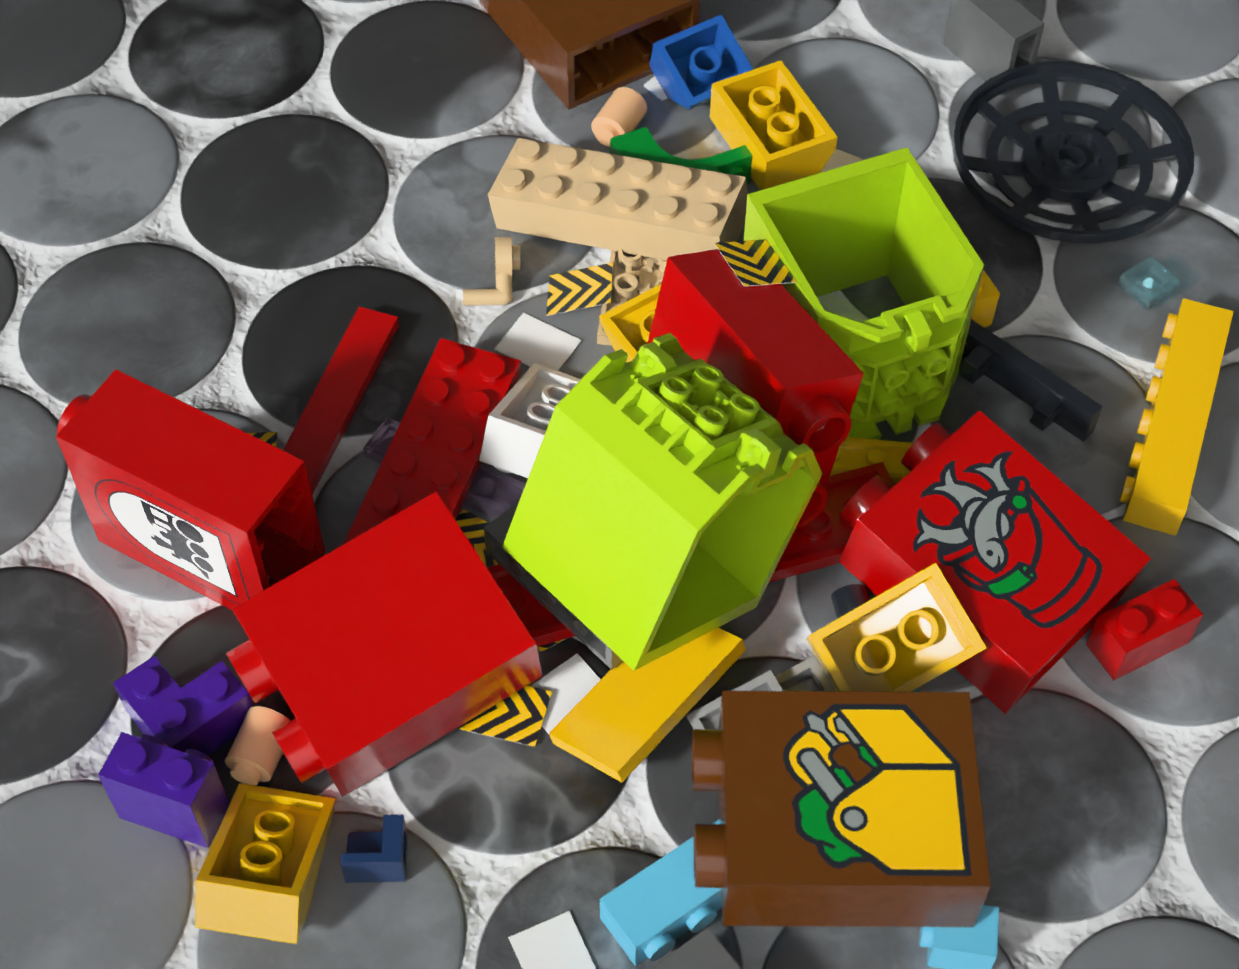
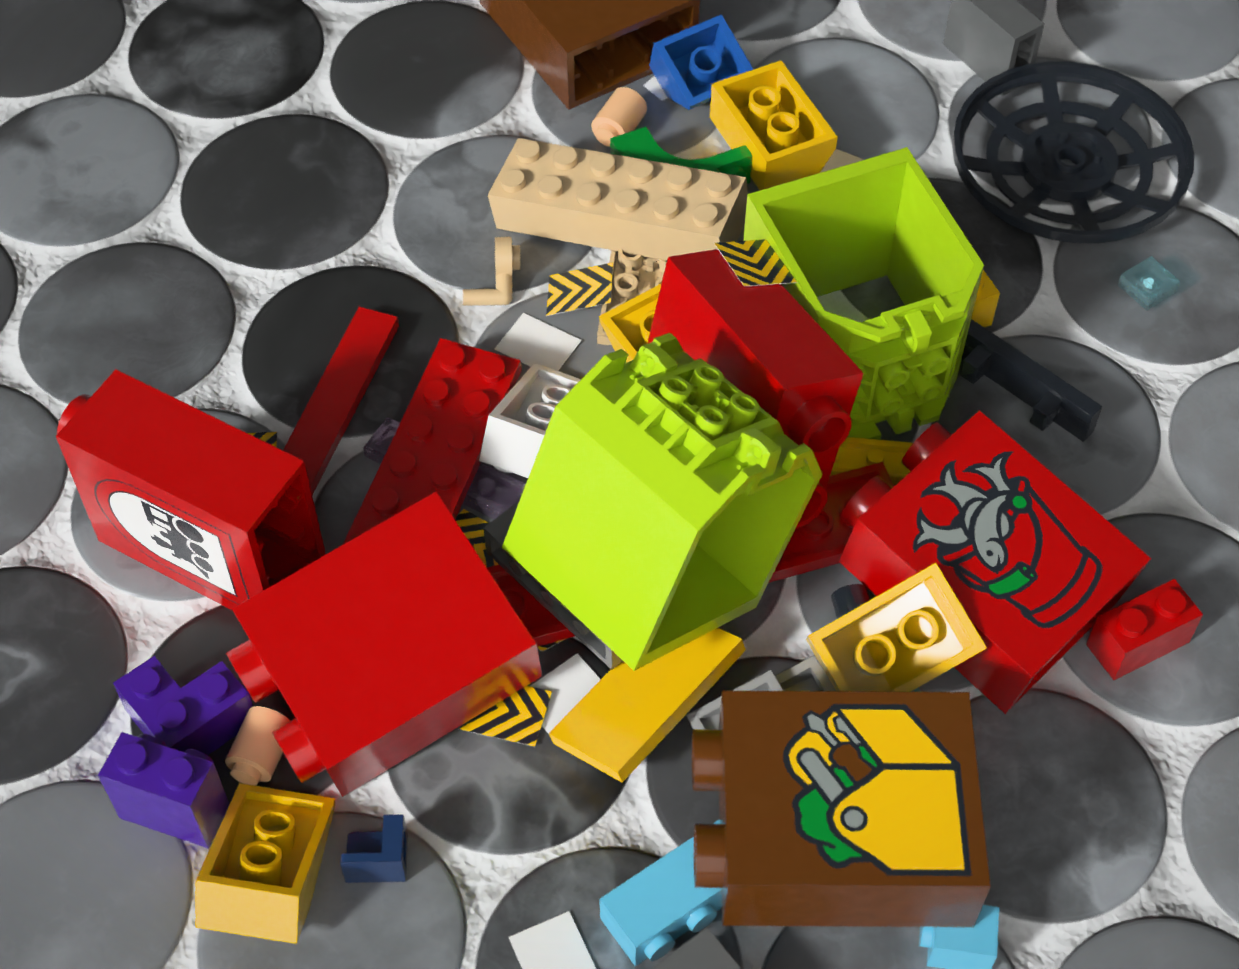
yellow brick [1119,298,1234,536] -> none

